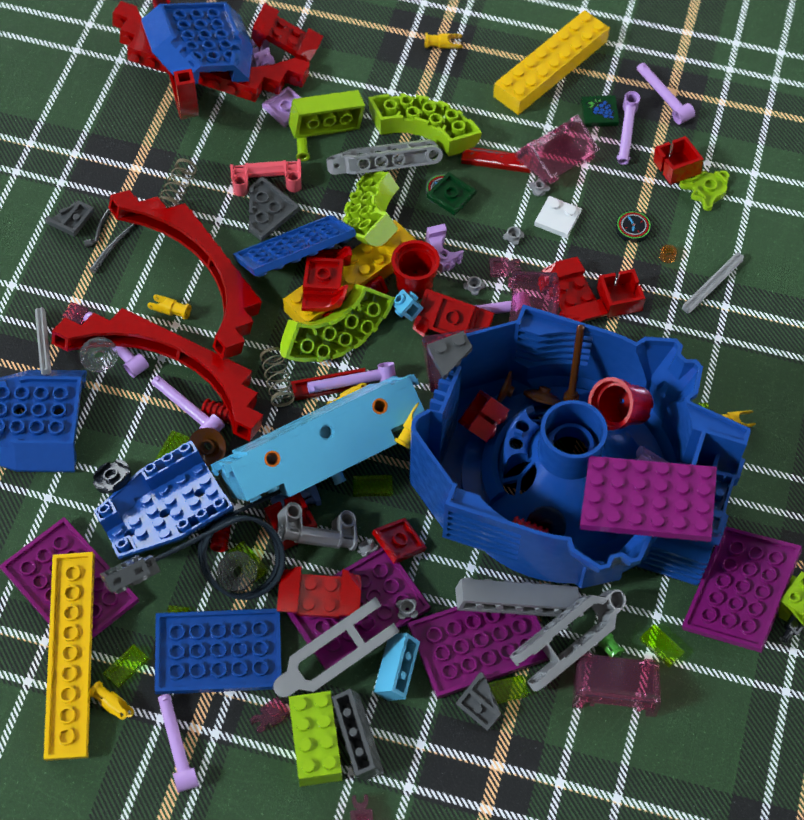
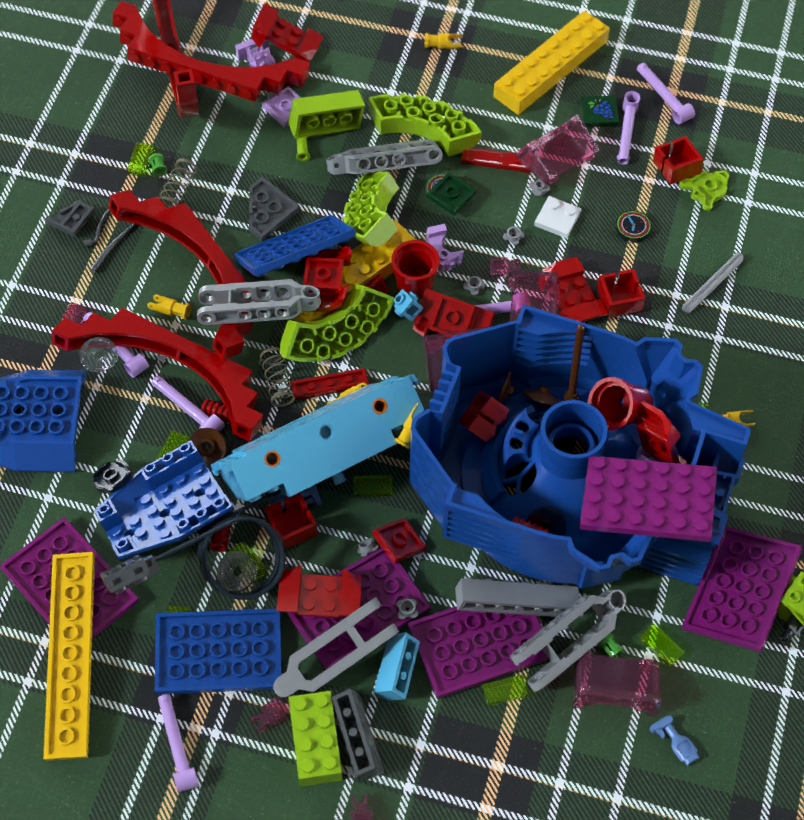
light grey axle [35,307,51,375] -> none
yellow piece [90,681,134,720] -> none
clear neon green tile [103,644,149,689] -> none
blue wedge [141,2,253,84] -> none
coral piece [230,159,302,197] -> none
light grey piece [277,502,358,551] -> none
lavender piece [307,362,396,393] -> none
dark grey wing [427,331,472,380] -> none
dark grey wing [455,672,502,731] -> none
clear orange bush [660,245,677,263] -> none
none -> clear neon green tile [127,142,154,177]
none -> bright green bush [148,153,168,177]
none -> light grey piece [197,279,321,325]
none -> red piece [636,401,687,464]
none -> medium blue piece [649,716,699,766]

